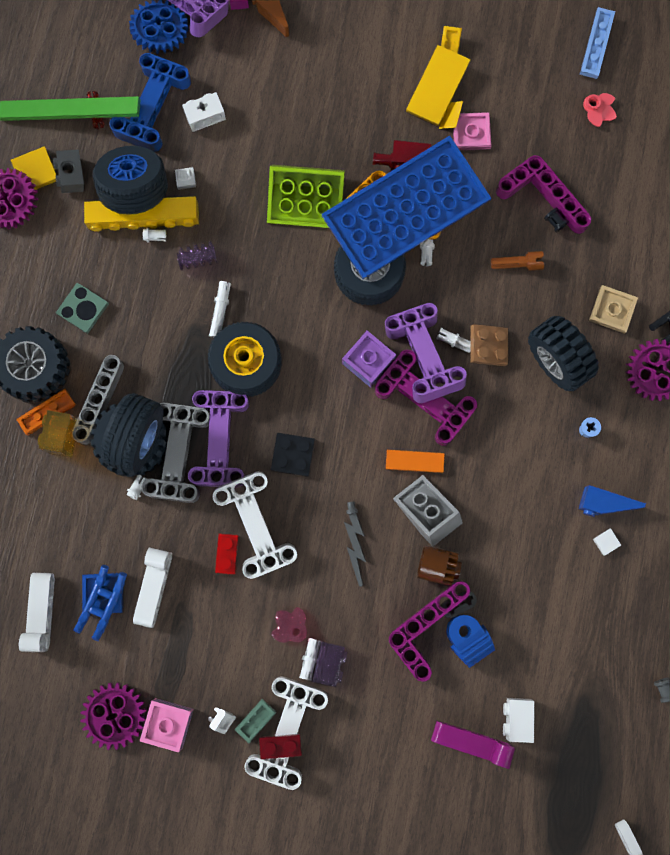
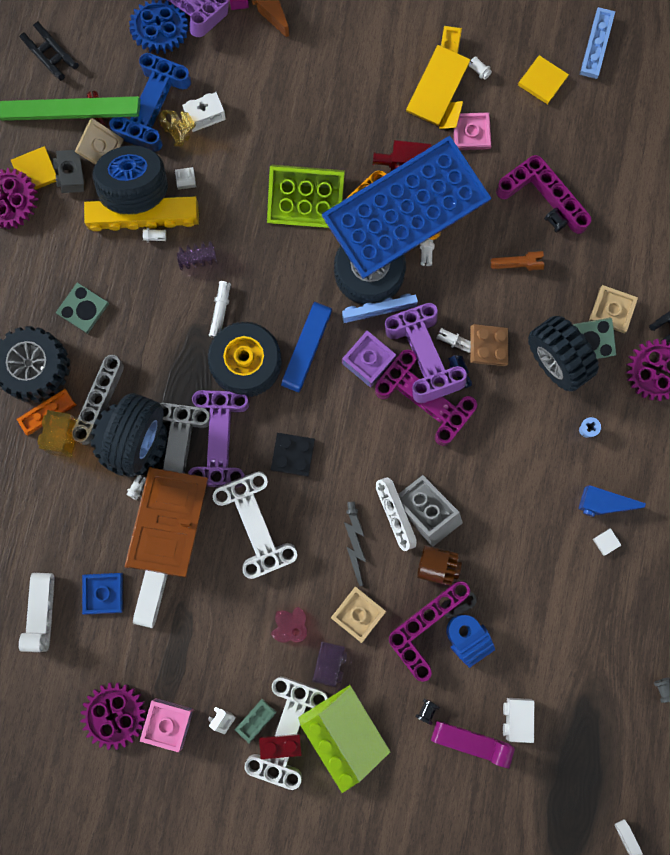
blue piece [74,565,127,641] -> none
red plate [215,534,239,574] -> none
white pin [299,638,321,681] -> none
orange tile [385,450,444,473] -> none
coral plate [583,93,617,127] -> none
none -> black piece [19,21,79,81]
none -> tan plate [75,118,124,165]
none -> dark orange door [124,467,208,578]
none -> clear yellow piece [159,110,196,147]
none -> blue beam [281,302,332,393]
none -> lime slope [298,685,390,793]
none -> tan plate [331,587,386,643]
none -> light blue plate [342,294,418,323]
none -> white beam [376,477,417,551]
none -> black bush [415,698,440,725]
none -> dark blue plate [448,355,472,388]
none -> white pin [469,57,492,80]
none -> yellow tile [518,55,569,105]
none -> tile [573,317,616,359]

